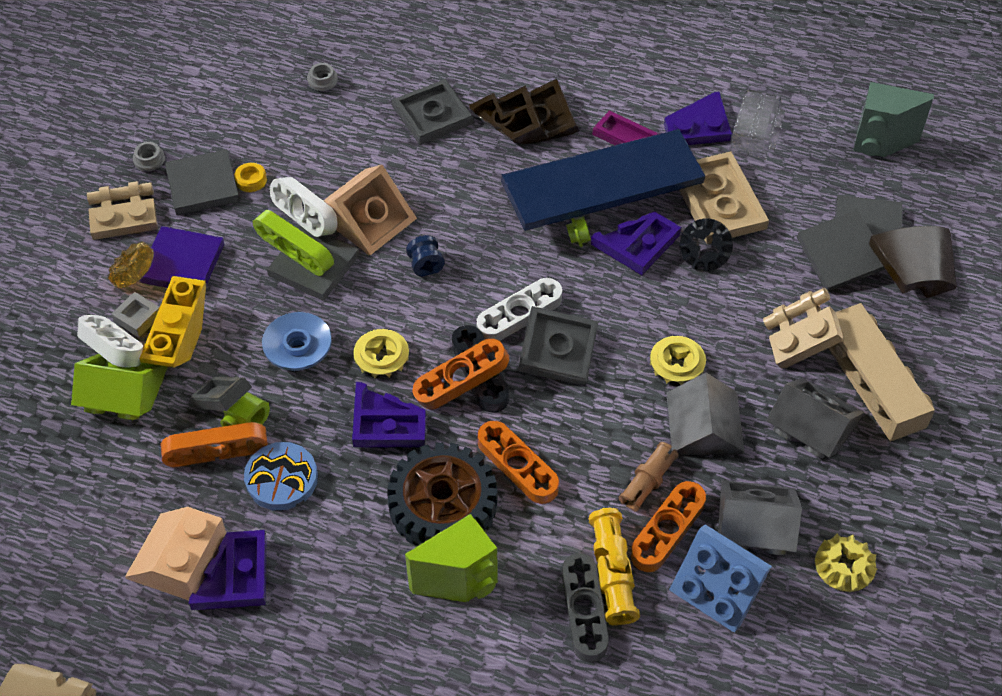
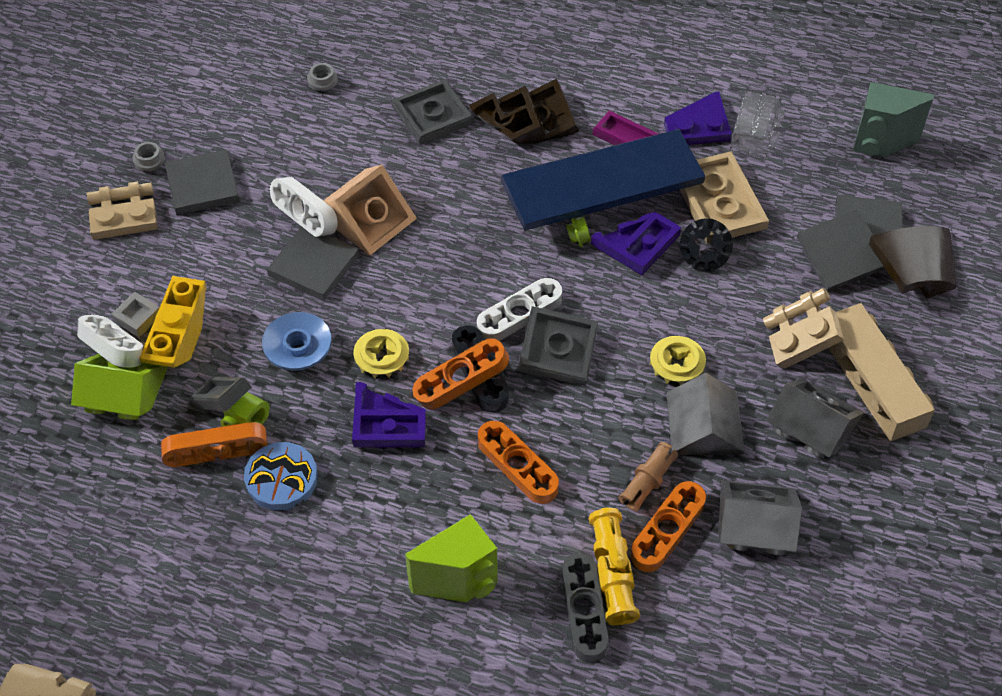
clear yellow gear [108,241,154,288] -> none
light nougat slope [125,507,226,601] -> none
dark purple tile [138,226,225,288] -> none
dark purple wing [189,530,267,611] -> none
yellow tile [234,163,267,192] -> none
lime beam [252,210,334,276] -> none
wheel [387,442,498,545] -> none
dark blue wheel [406,235,445,277] -> none
medium blue plate [669,524,772,633] -> none
light yellow gear [815,534,877,592] -> none

